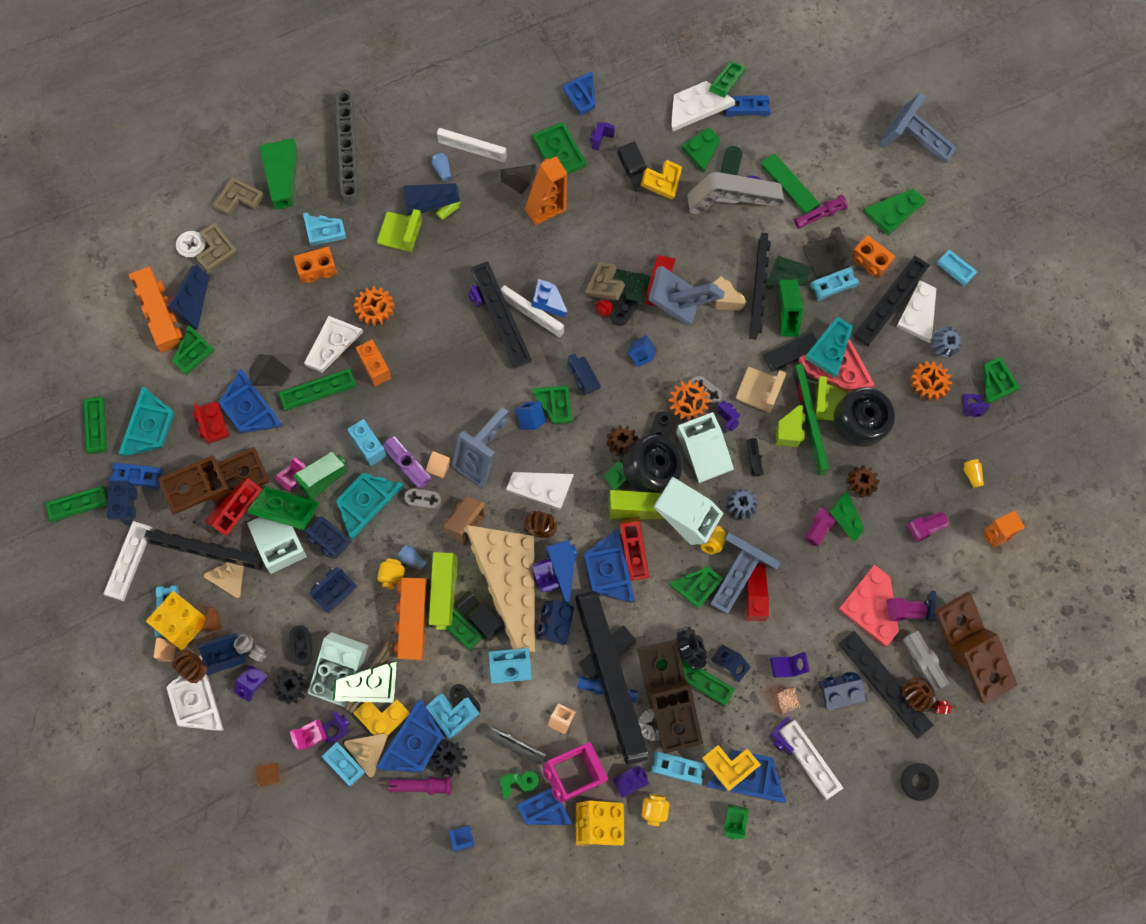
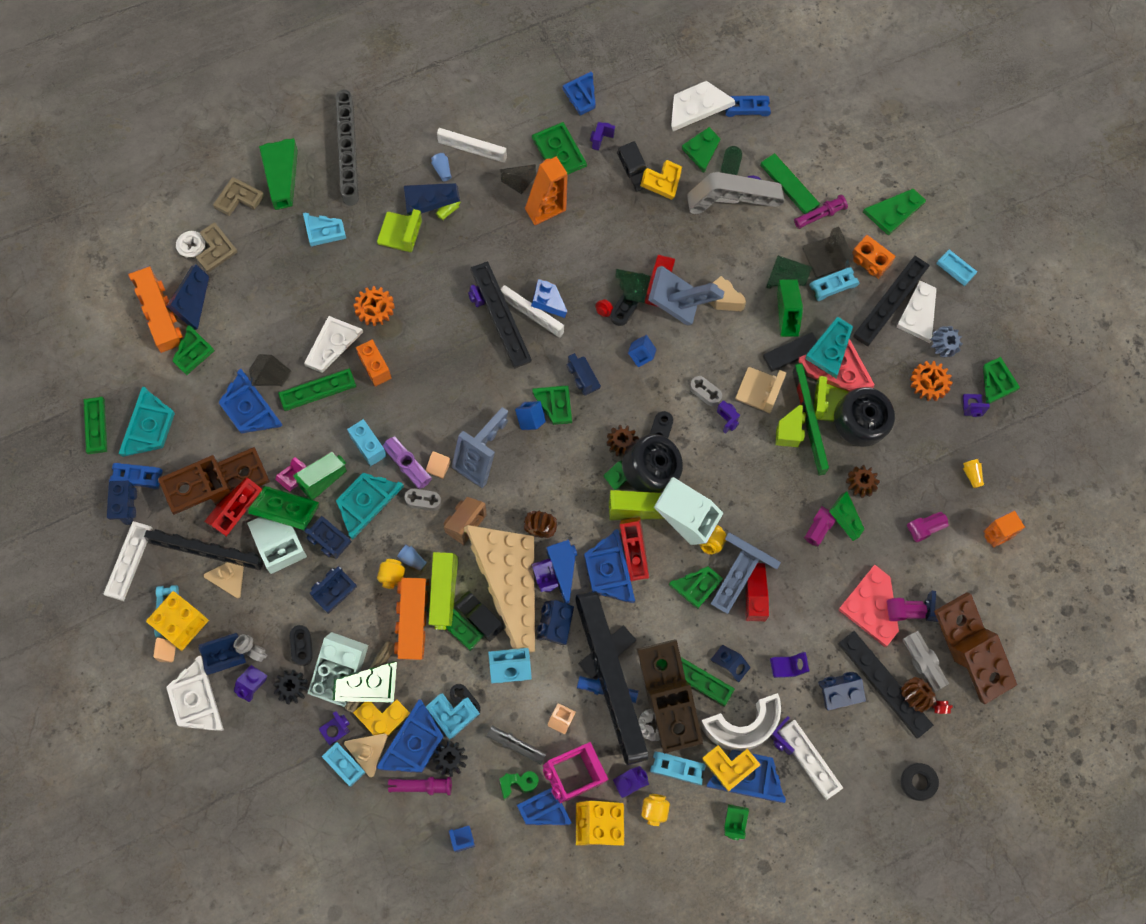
green tile [45,486,108,523] -> none
reddish brown gear [172,649,208,683] -> none
red bracket [192,401,230,444] -> none
clear orange slope [203,606,222,633] -> none
clear orange slope [257,763,281,787] -> none
dark pink bracket [290,720,327,750] -> none
orange brick [293,247,337,283] -> none
white wing [506,472,574,511] -> none
dark tan plate [585,262,625,300] -> none
orange gear [669,380,710,421] -> none
light aqua slope [676,412,734,483] -> none
black gear [676,626,707,670] -> none
green tile [709,61,746,98] -> none
sand blue gear [726,487,759,521] -> none
black axle [747,438,764,477] -> none
black plate [749,232,771,340] -> none
clear orange slope [774,687,800,714] -> none
sand blue piece [878,92,956,163] -> none
none -> white brick [700,693,781,751]

